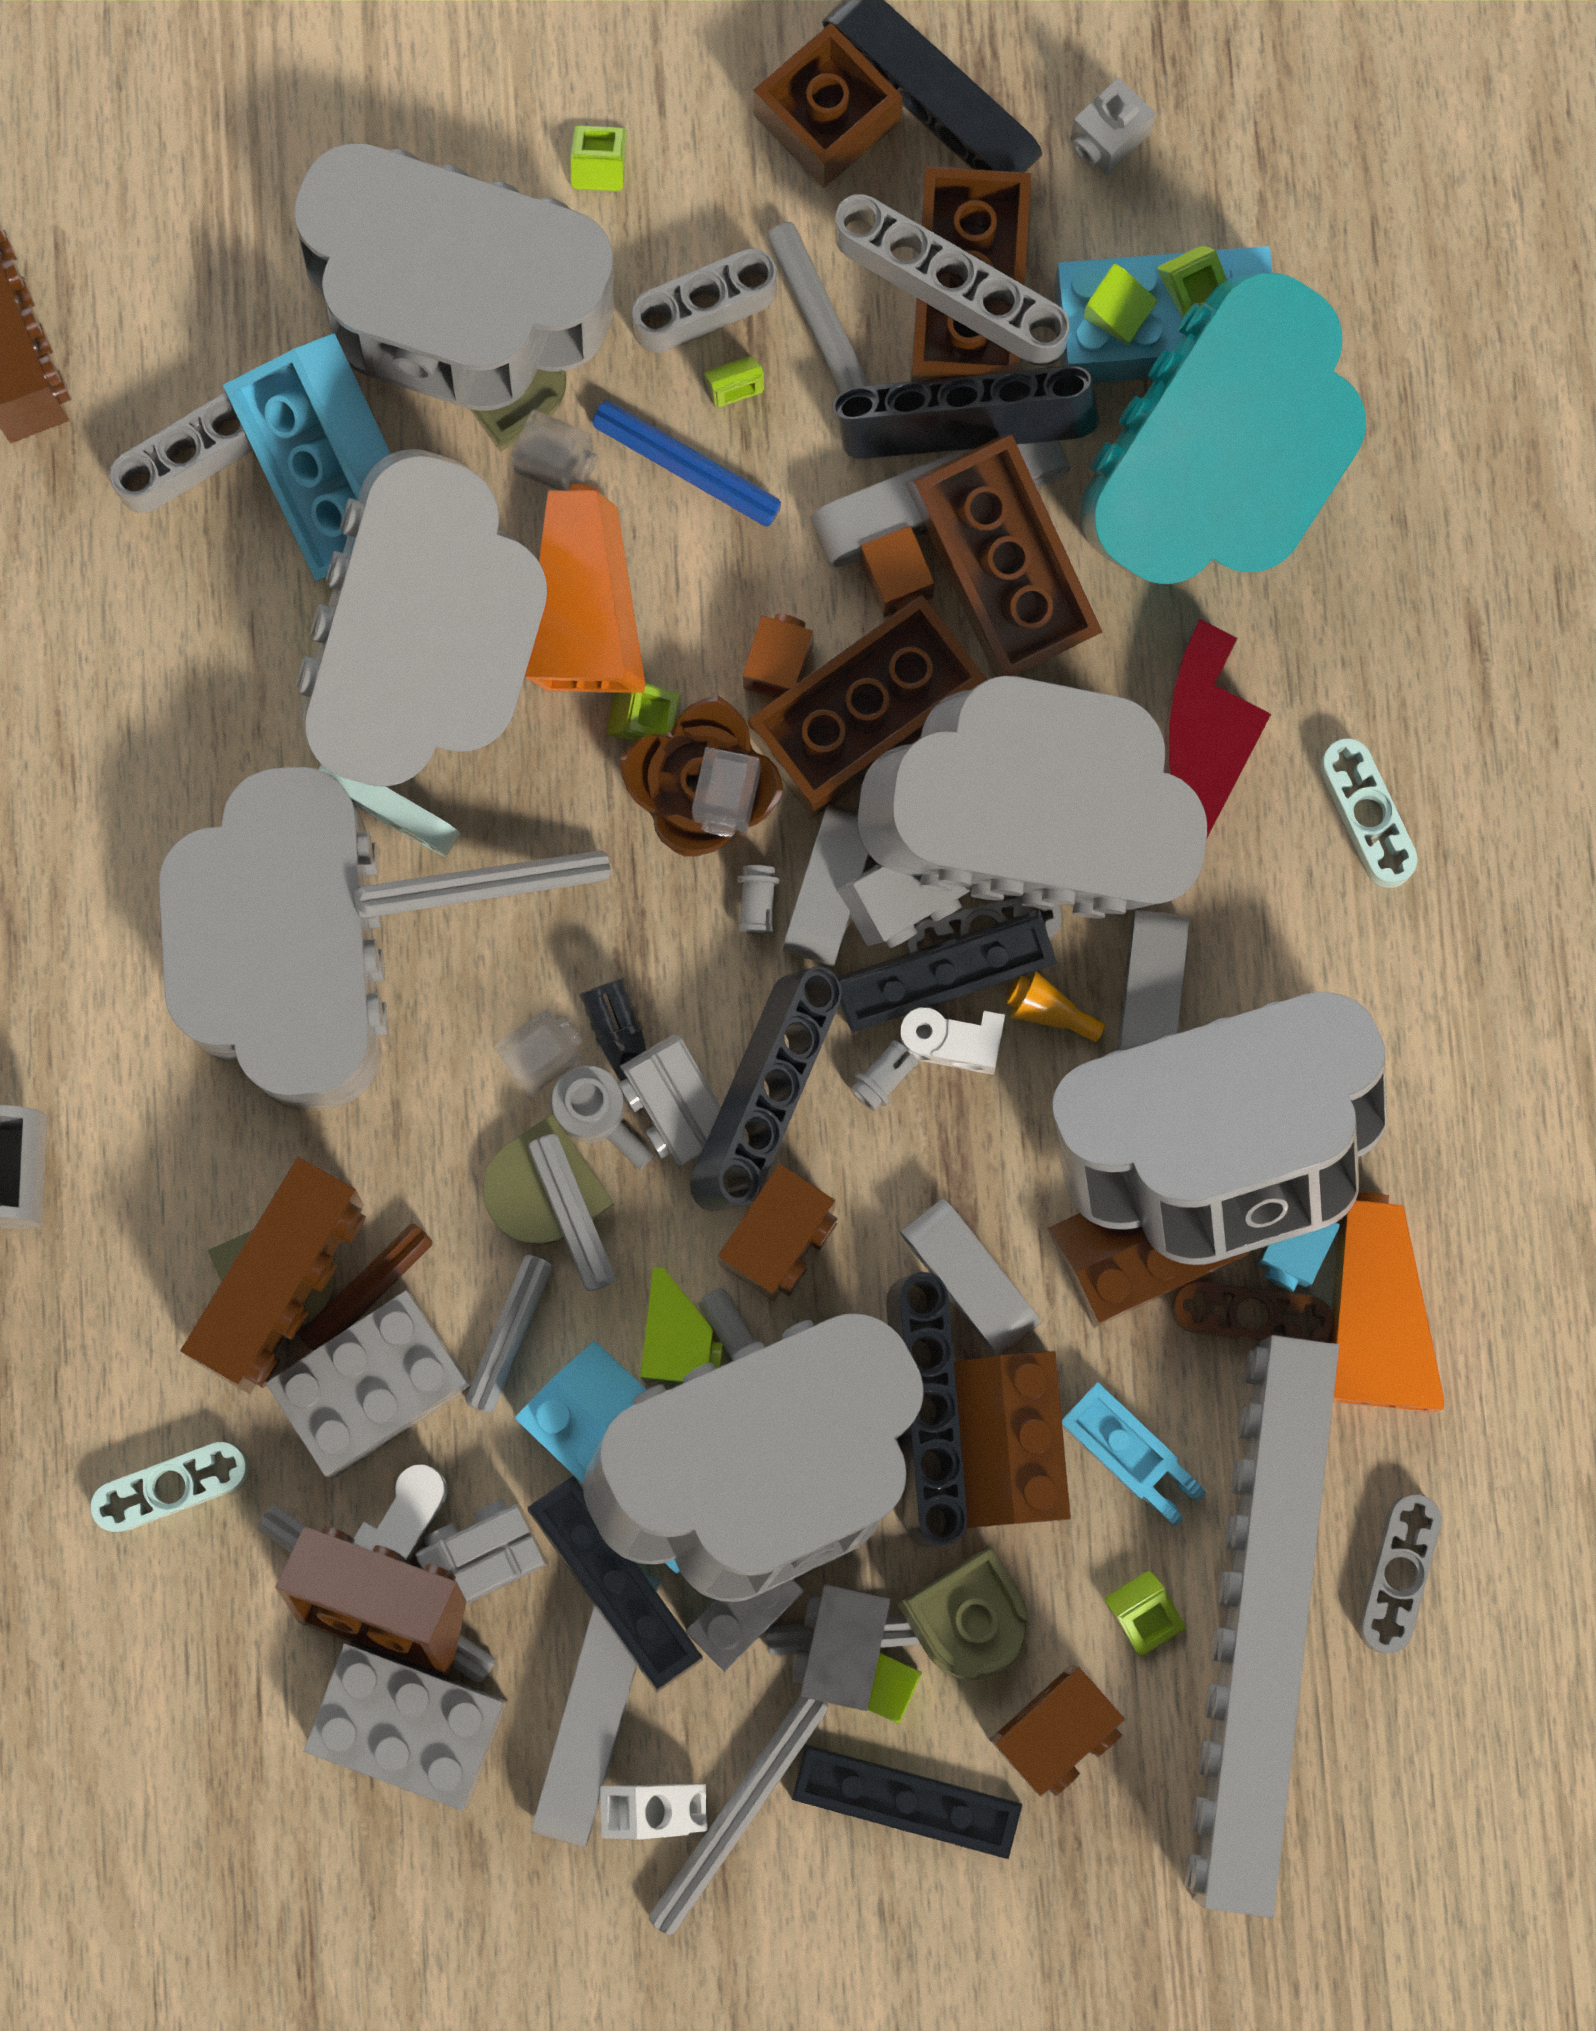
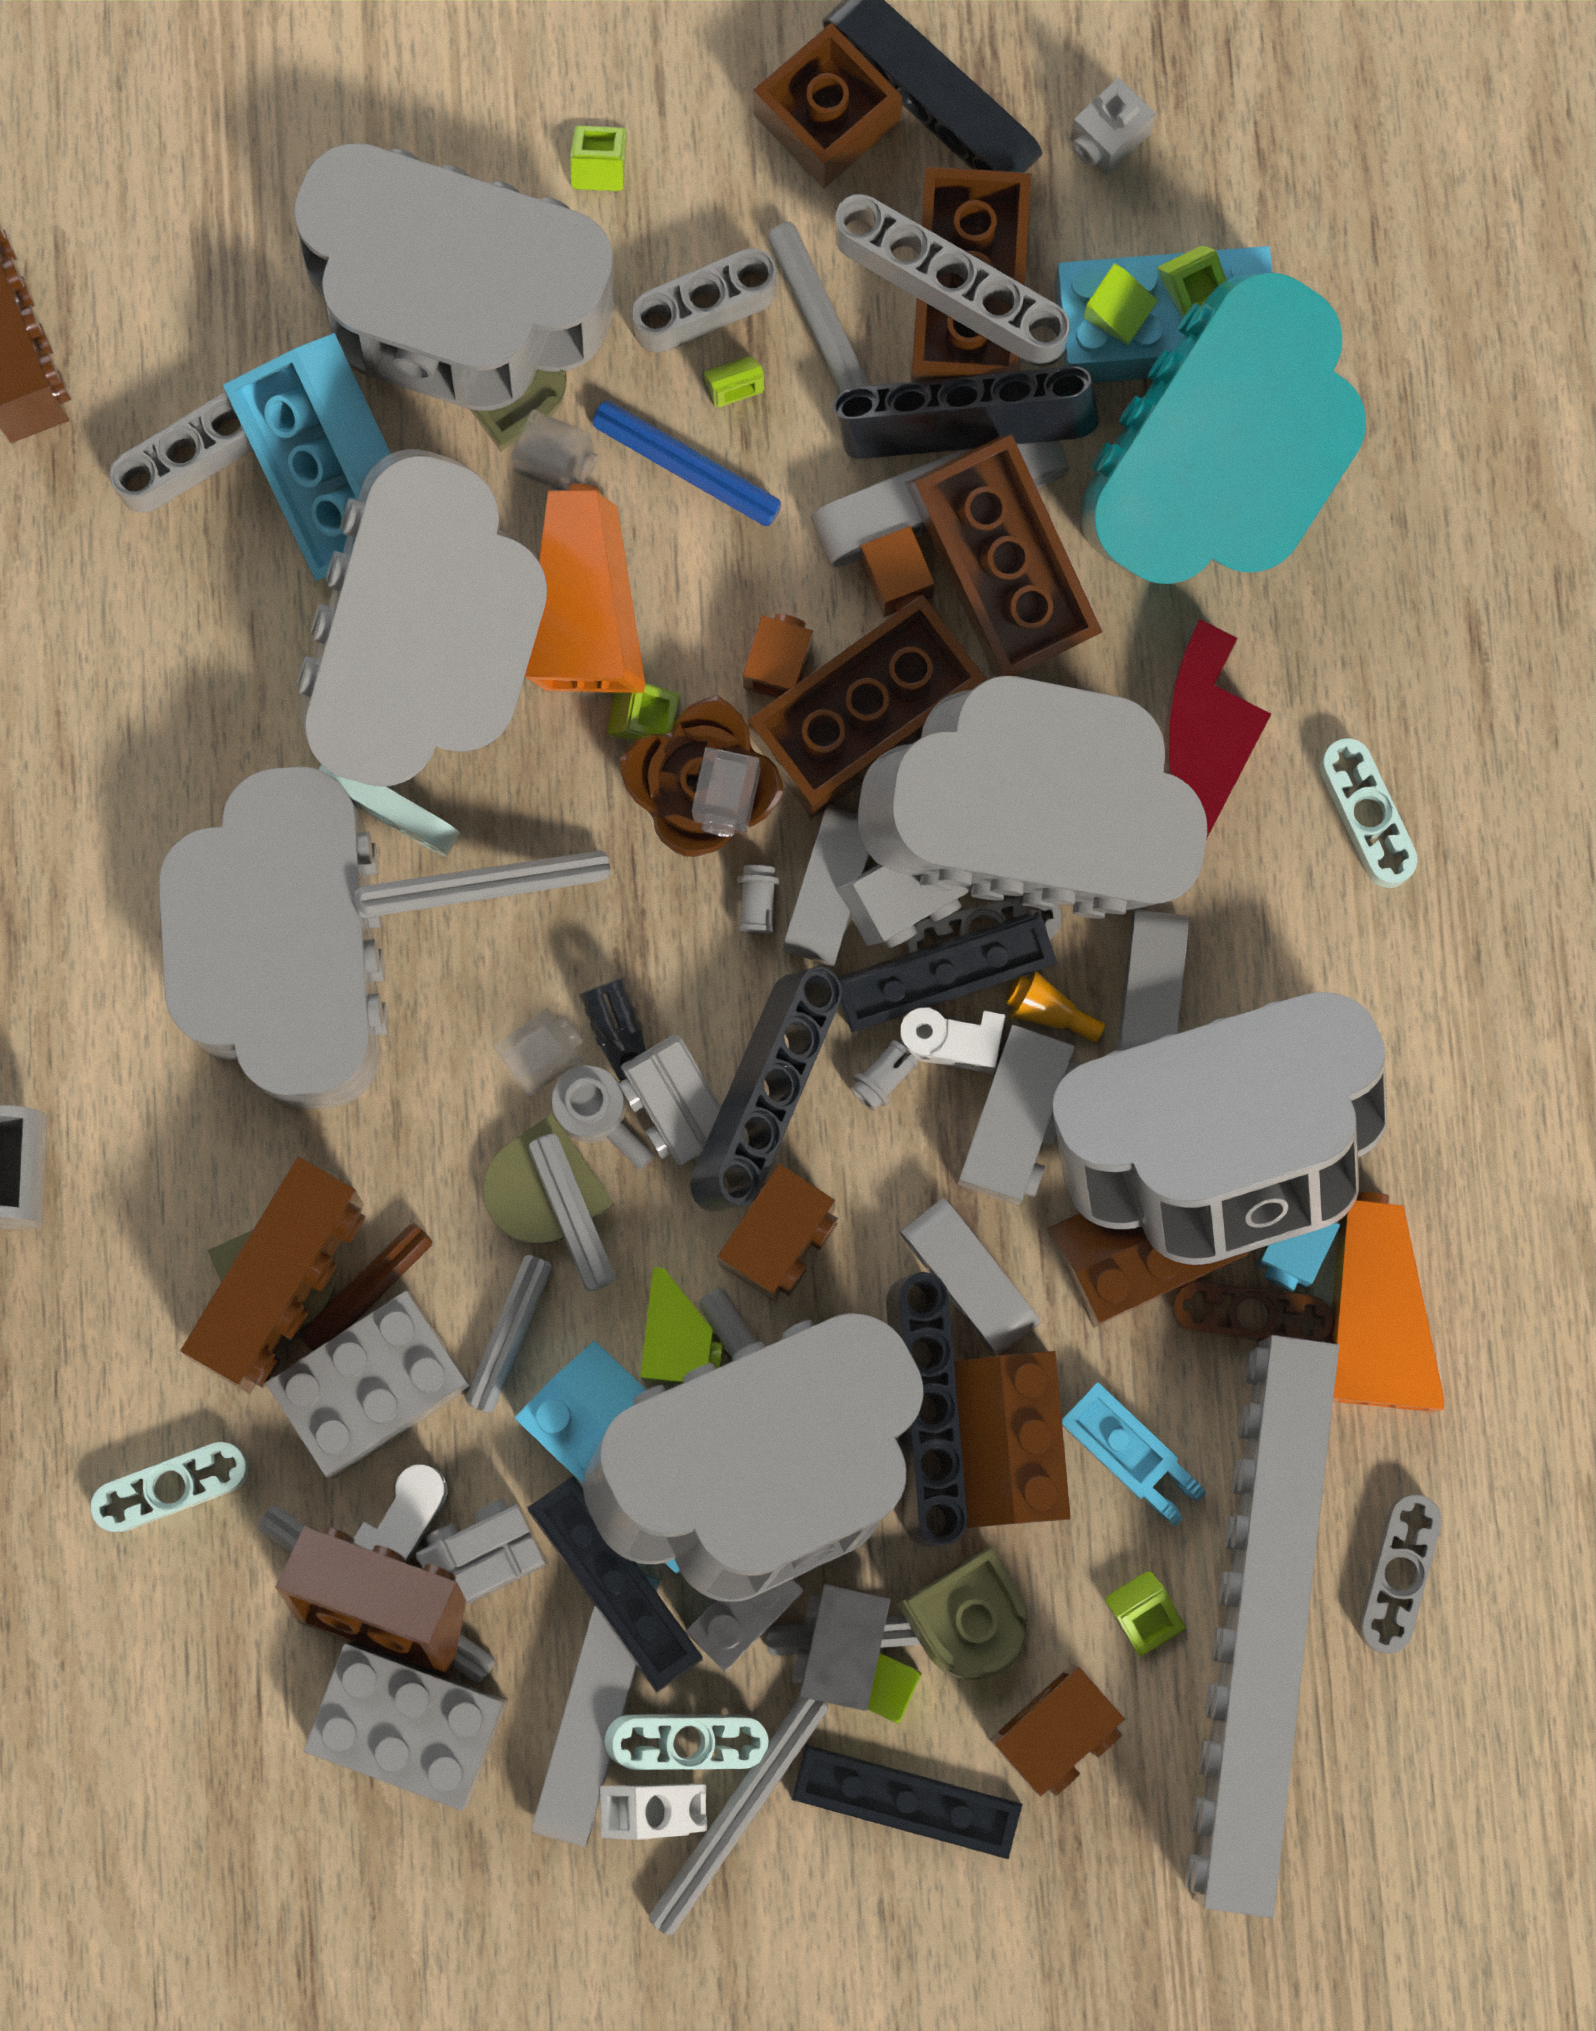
none -> light aqua beam [605,1714,768,1770]
none -> light grey brick [957,1025,1080,1206]

